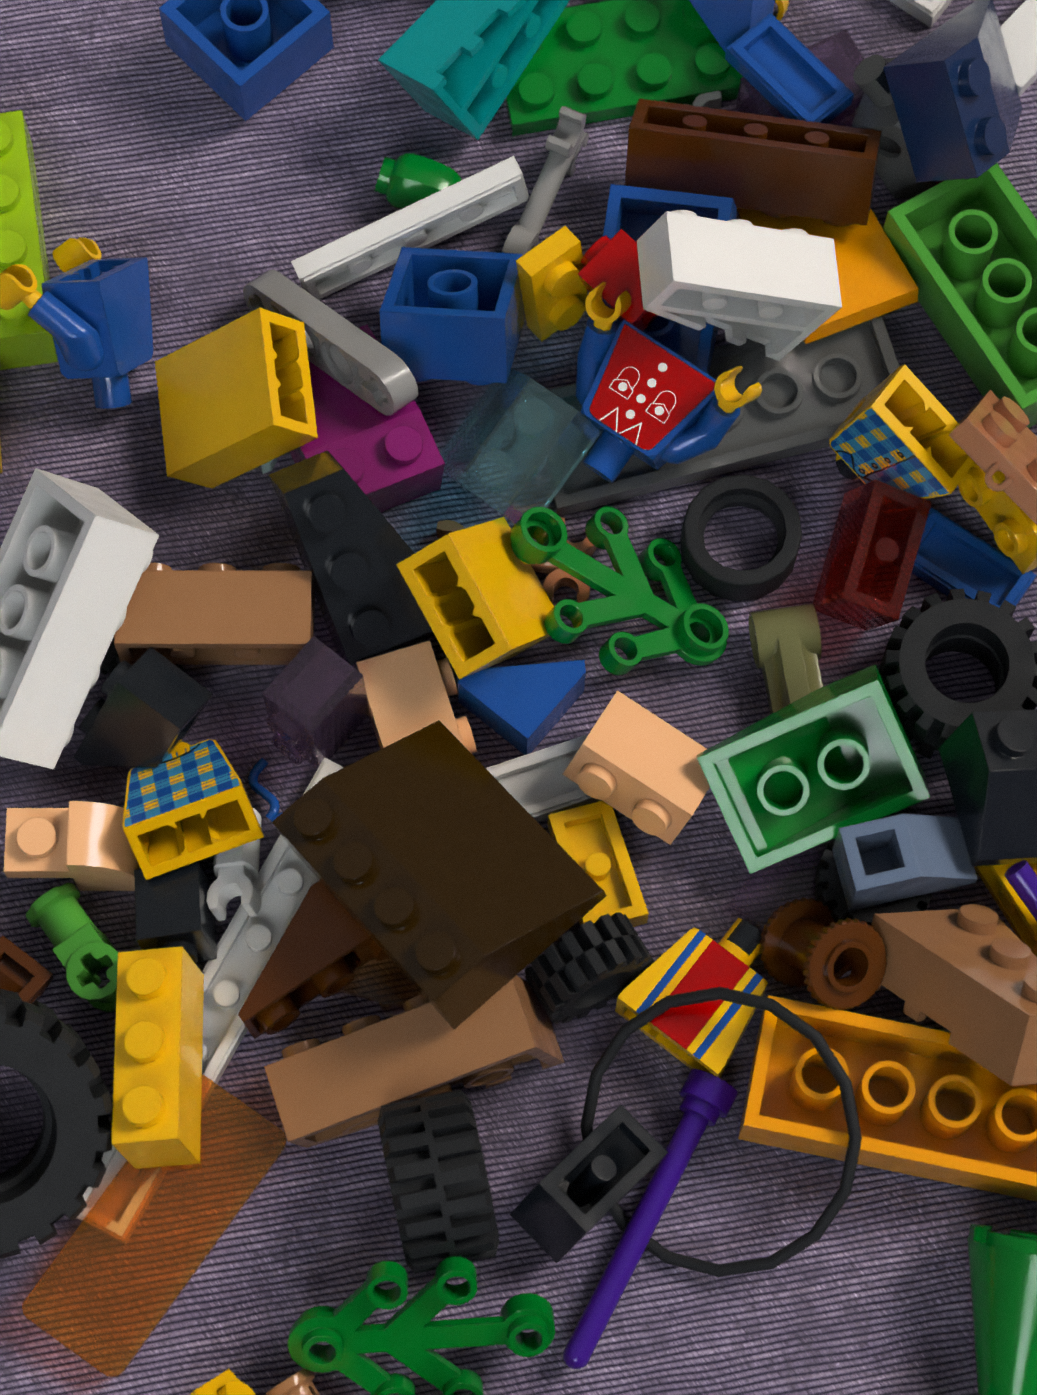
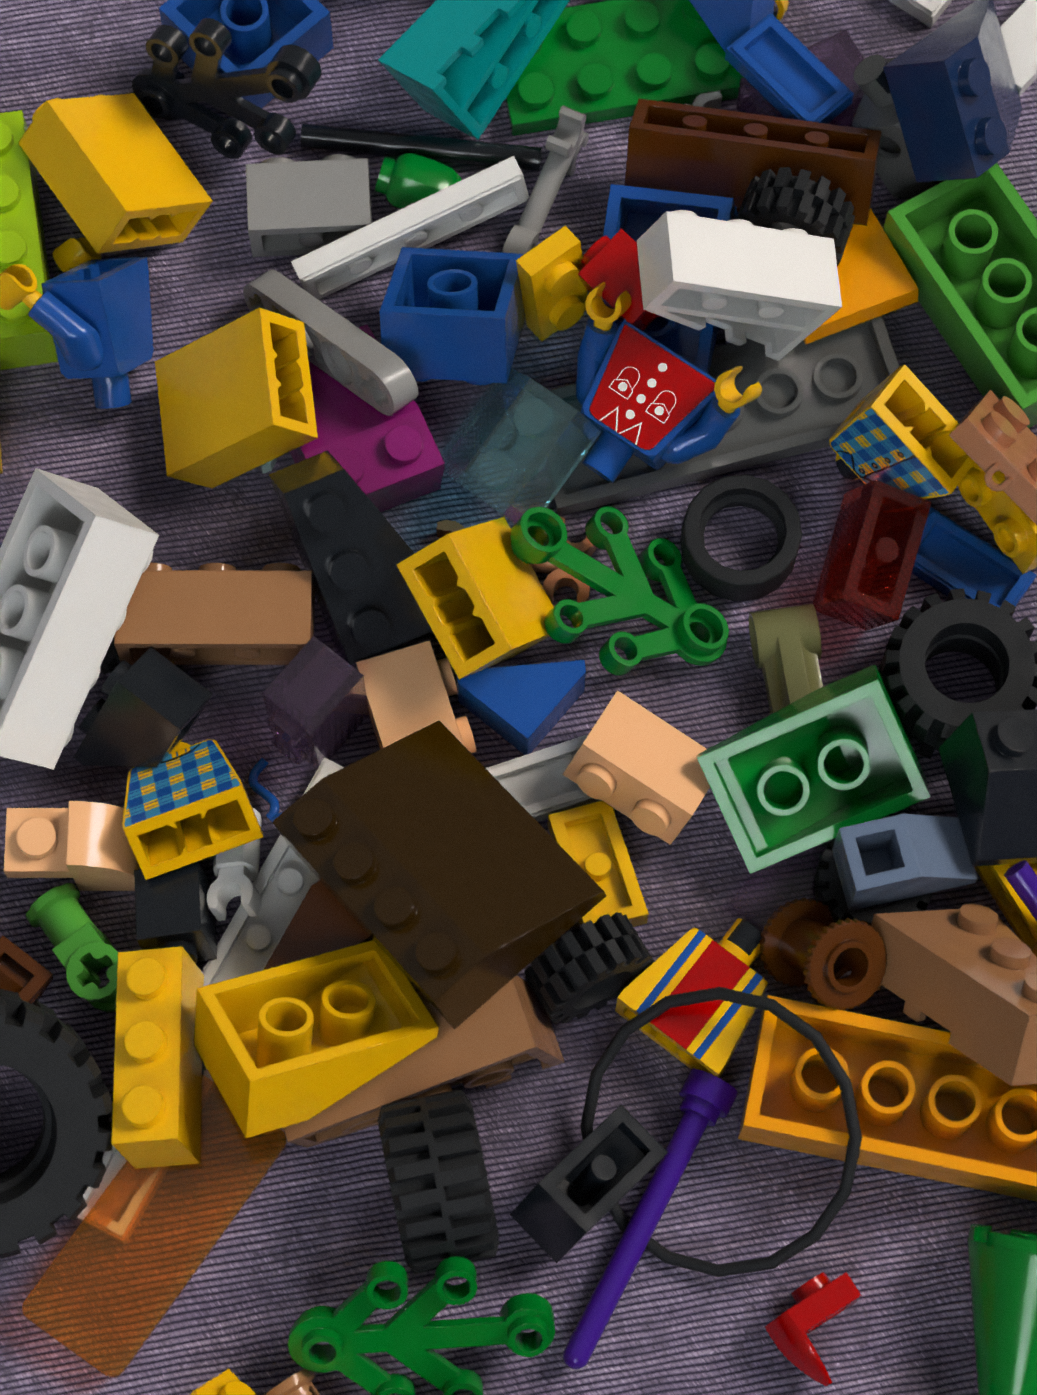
none -> yellow brick [18,93,213,254]
none -> black plant [132,18,322,159]
none -> yellow slope [194,940,439,1138]
none -> light grey brick [246,154,372,257]
none -> black bar [300,123,542,172]
none -> black tyre [736,167,855,266]
none -> red plate [764,1272,861,1386]

